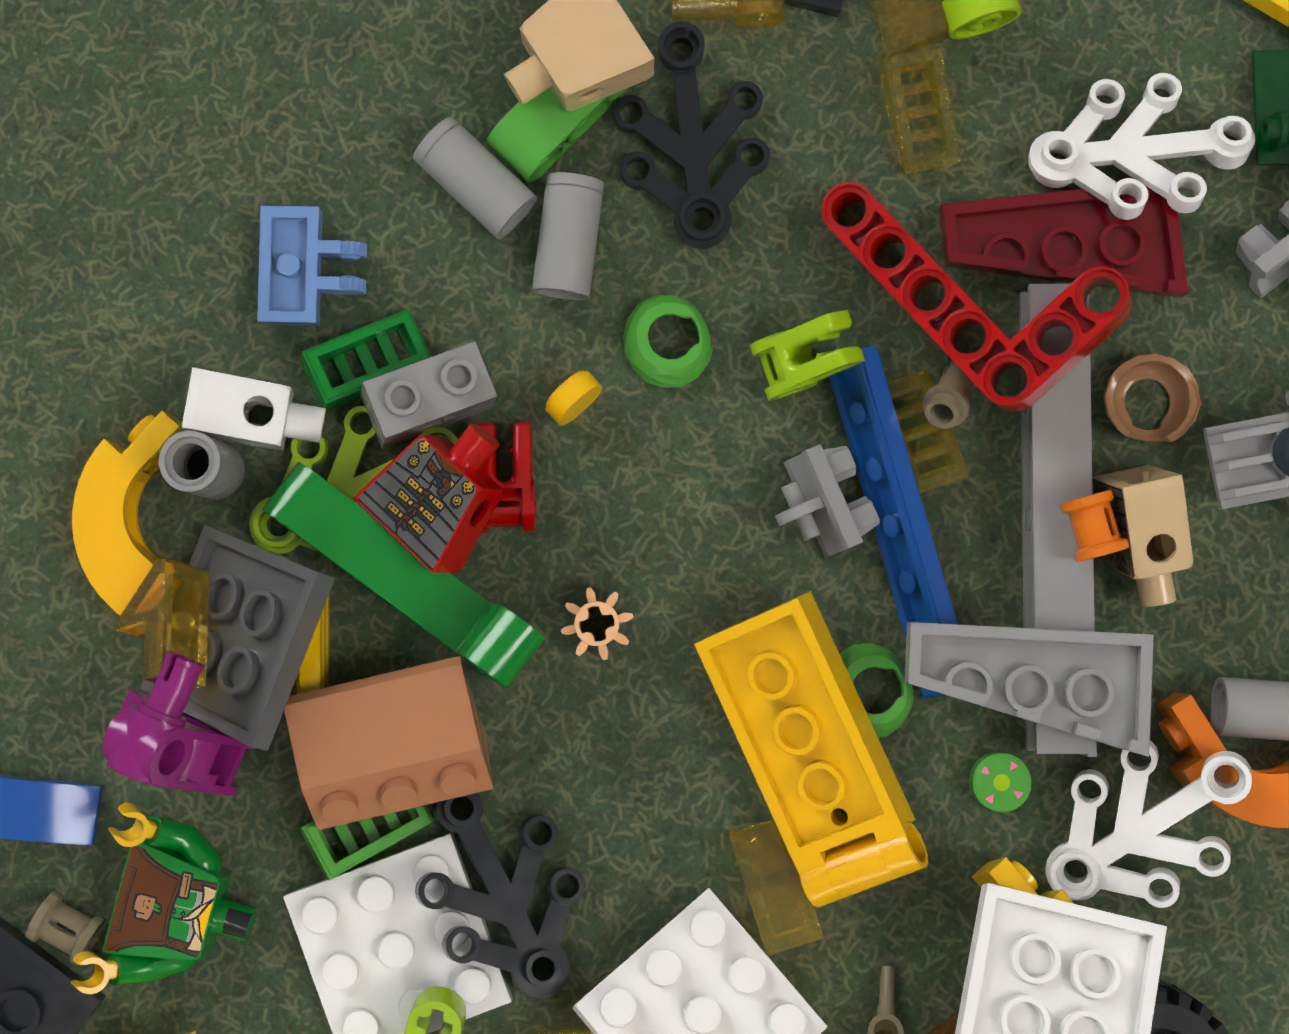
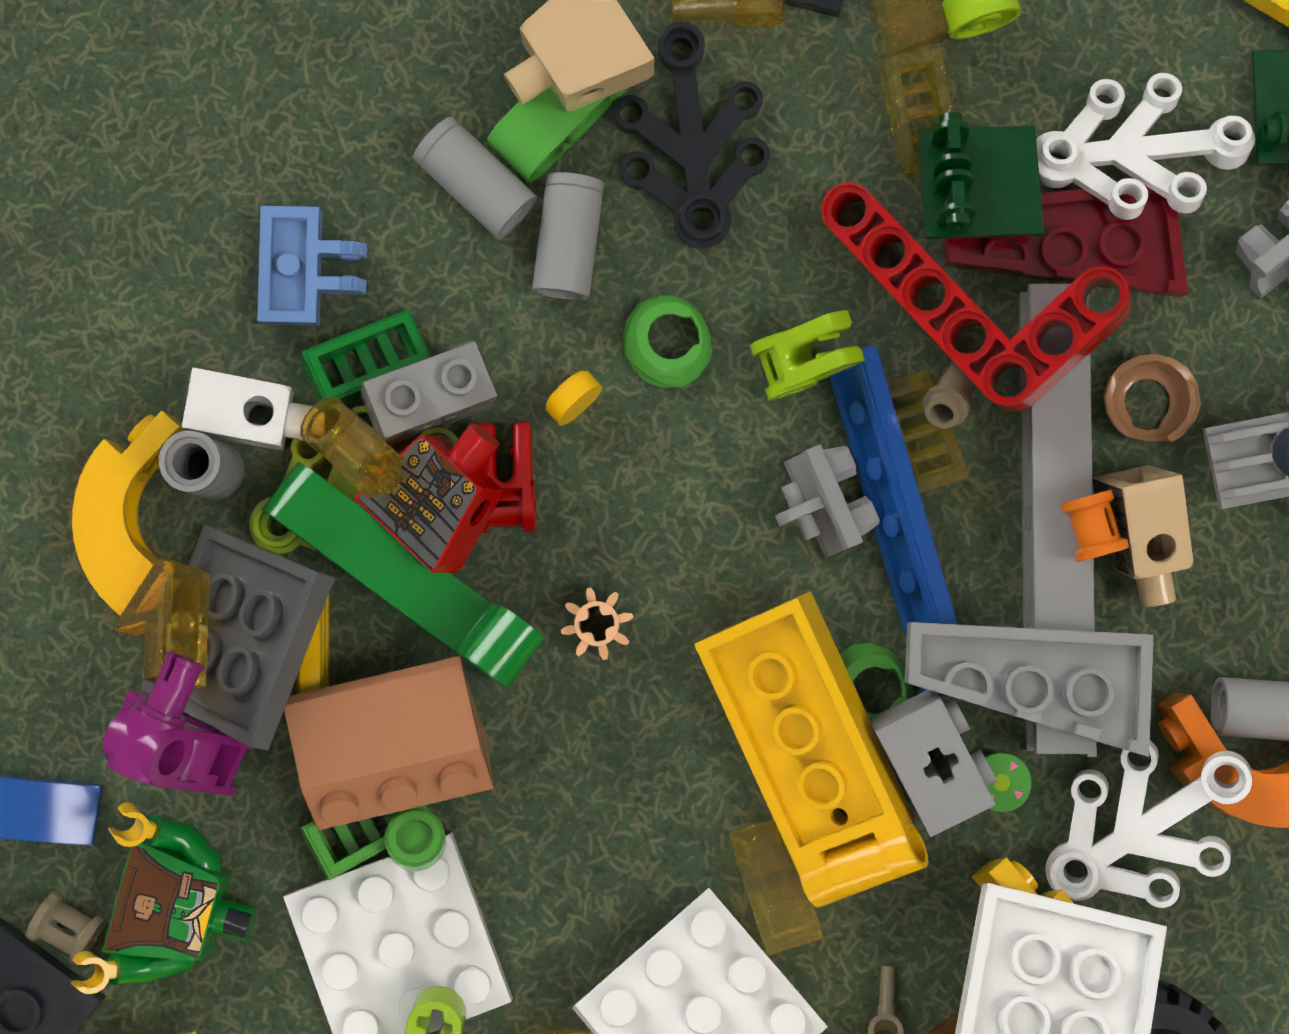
black plant [415,793,585,999] -> none
none -> clear yellow piece [300,397,404,499]
none -> bright green tile [385,808,446,871]
none -> light grey brick [870,690,997,837]
none -> dark green hinge [918,112,1044,239]

